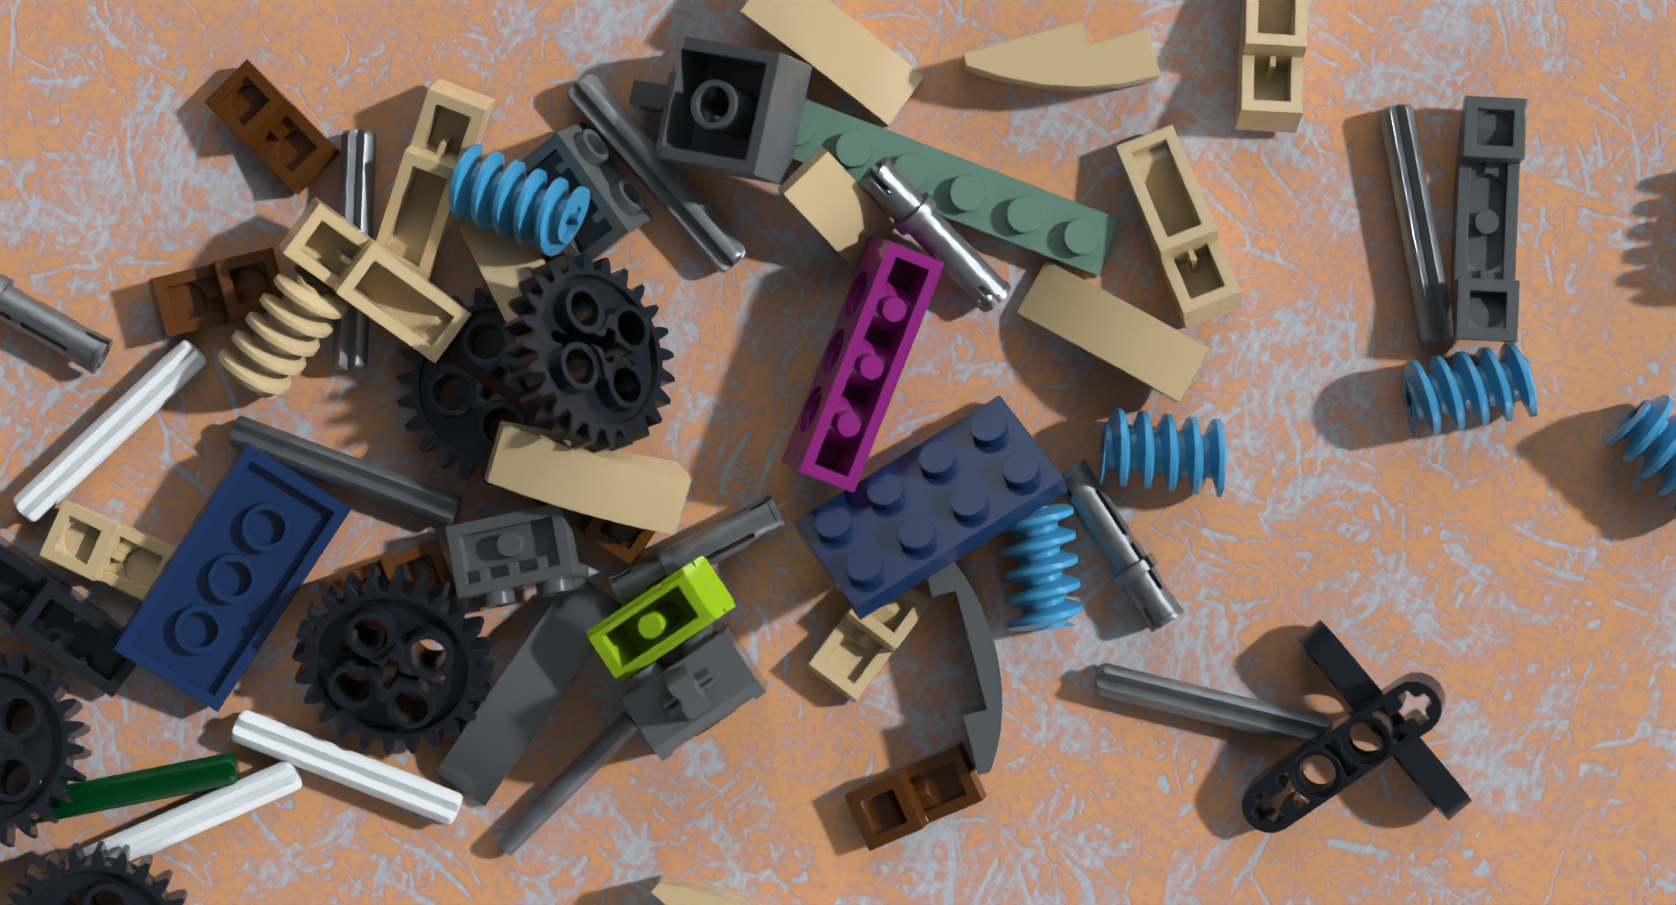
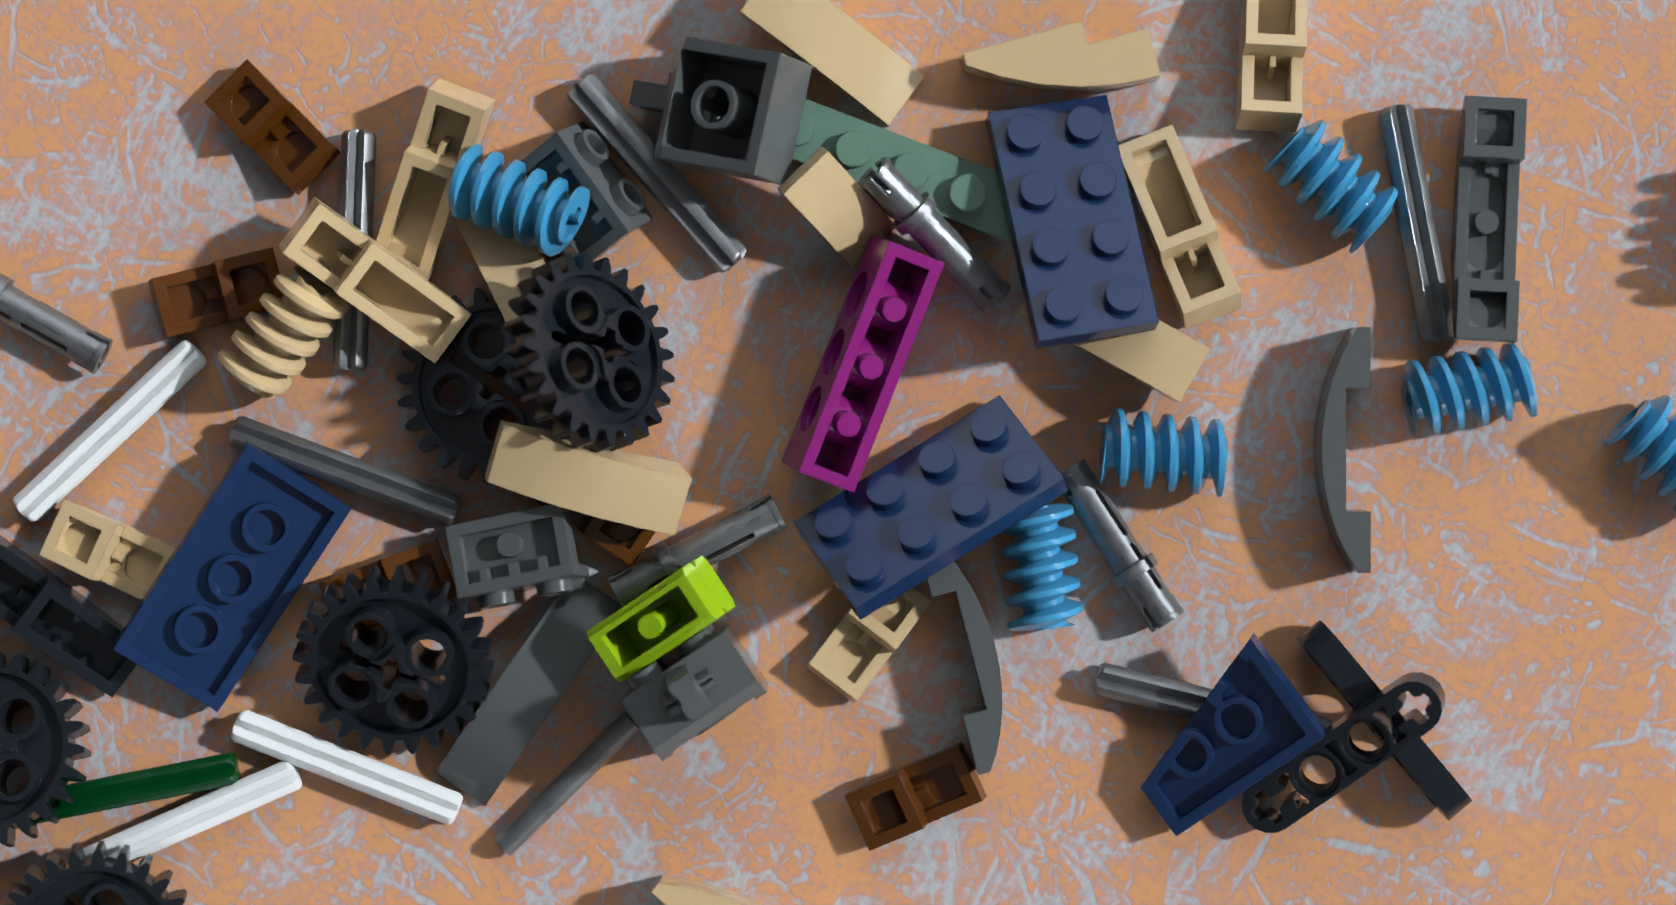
none -> dark blue plate [985,95,1159,349]
none -> dark blue wing [1140,633,1326,836]
none -> dark azure piece [1262,120,1398,253]
none -> dark grey slope [1313,327,1371,573]

